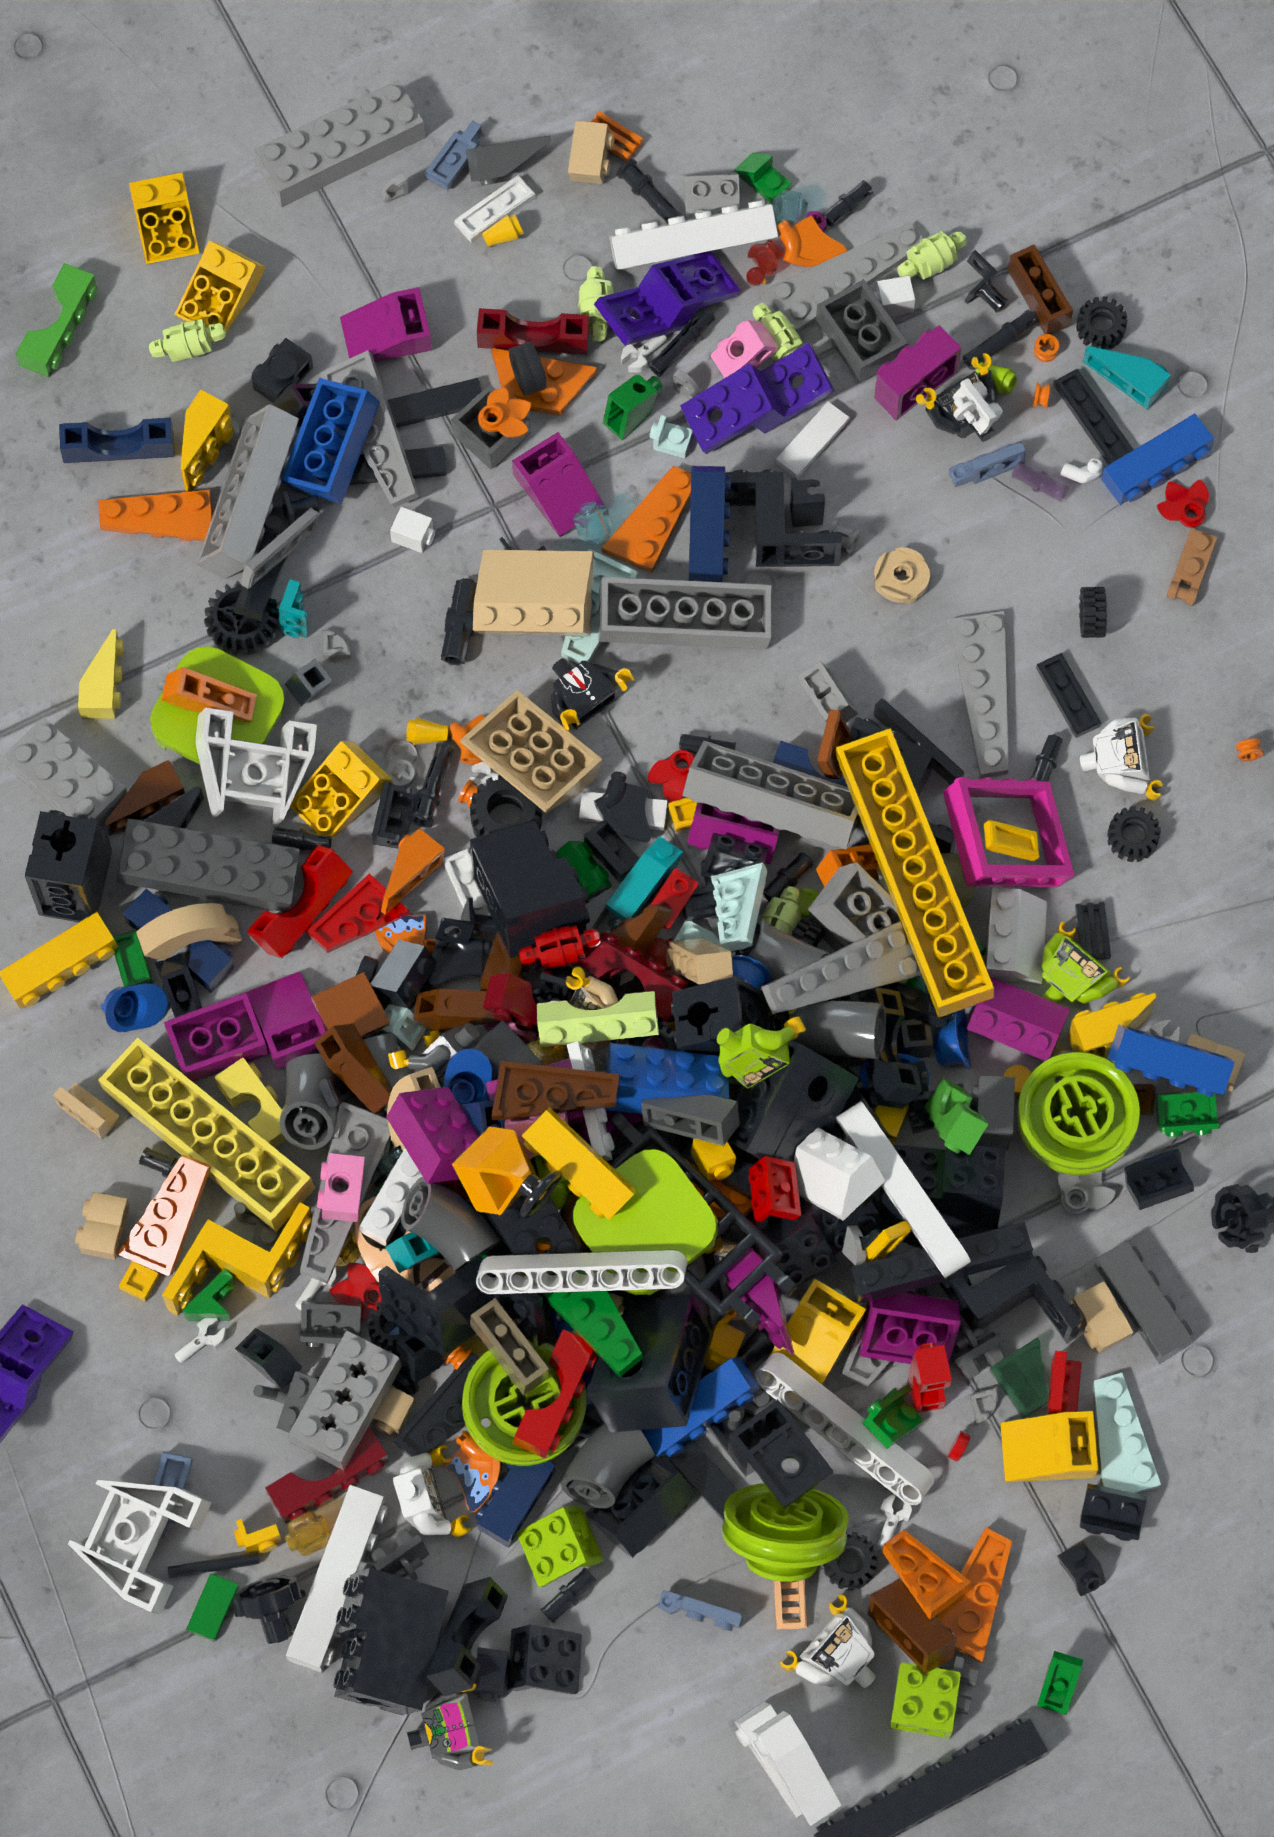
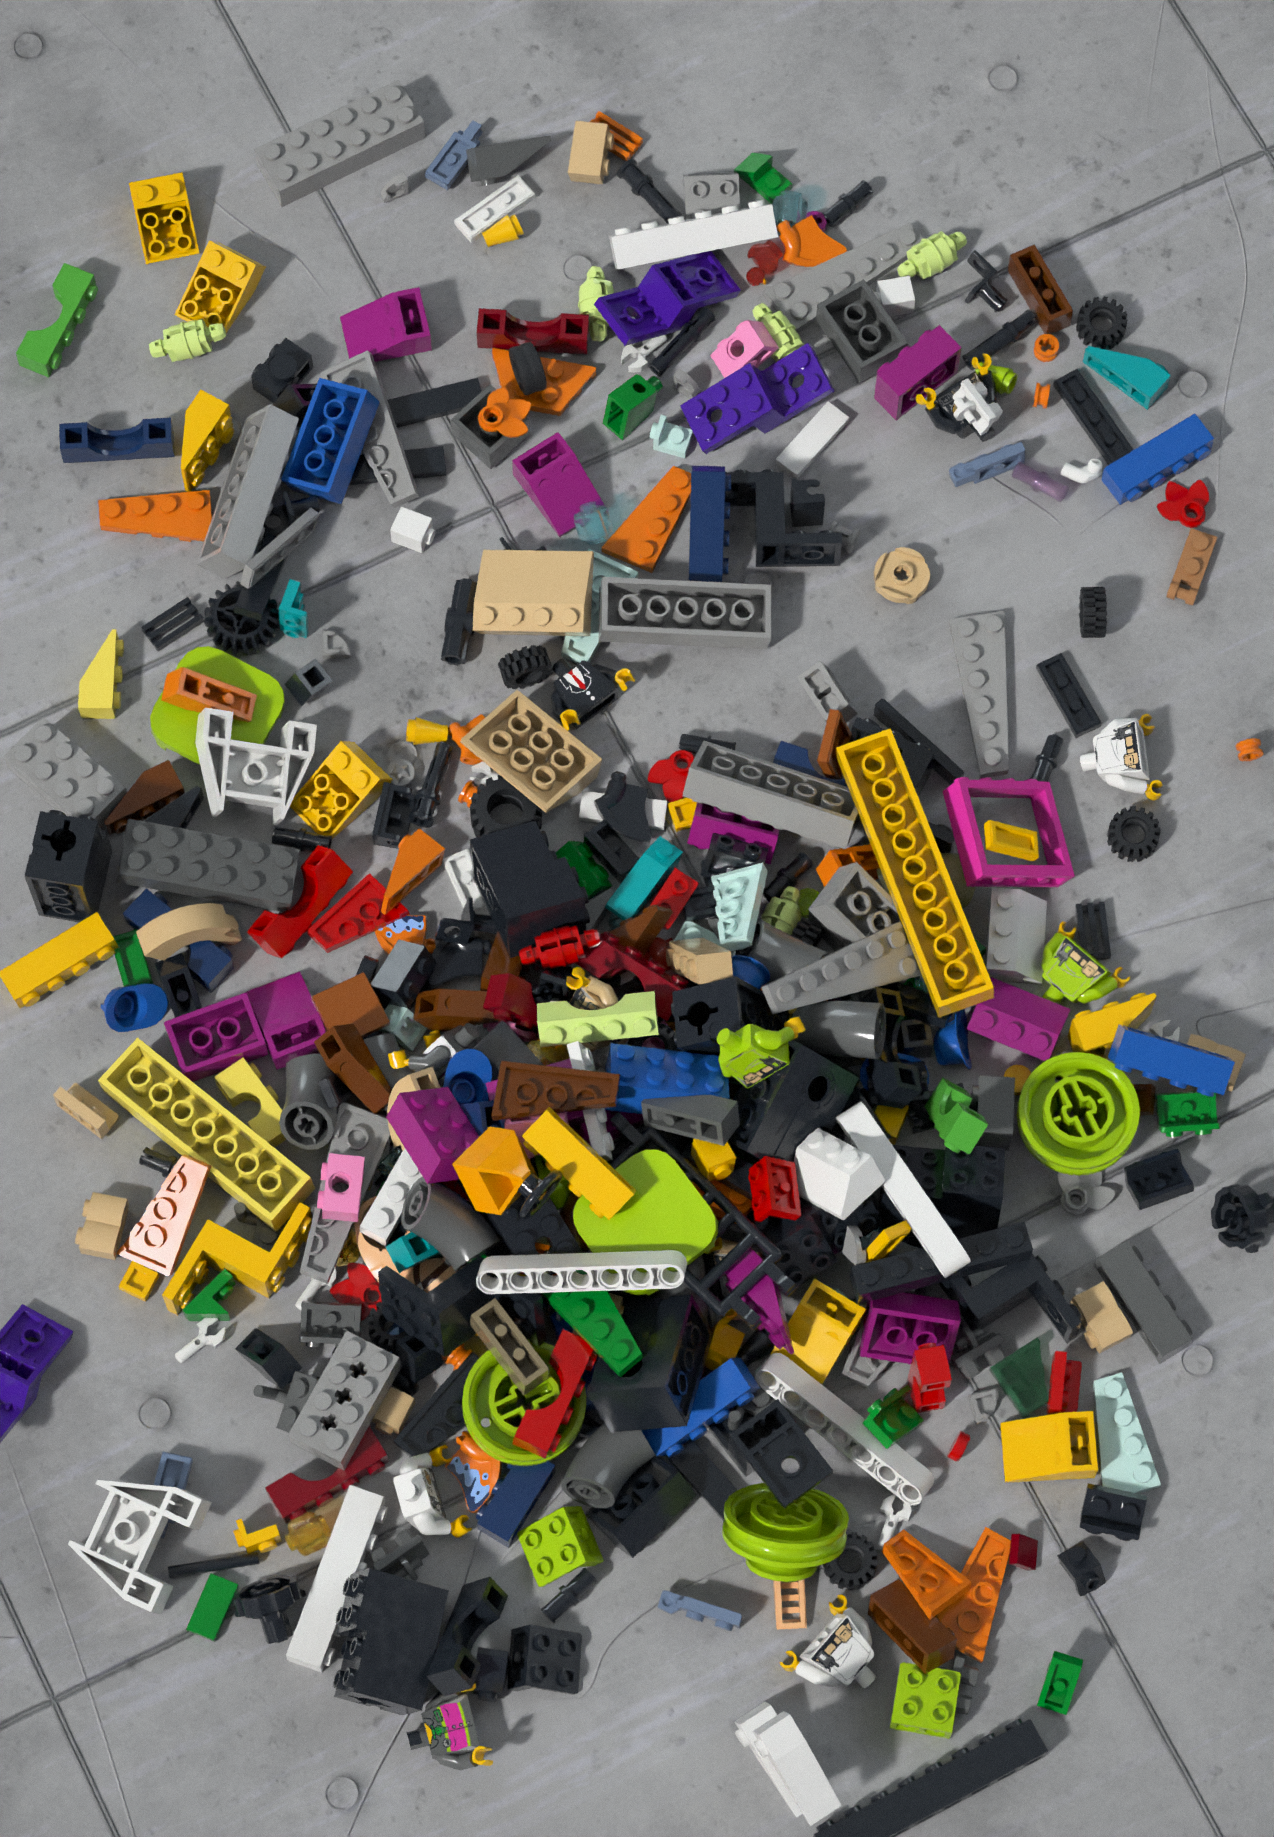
none -> black tile [141,597,204,651]
none -> black tyre [498,645,553,689]
none -> dark red tile [1009,1534,1038,1571]

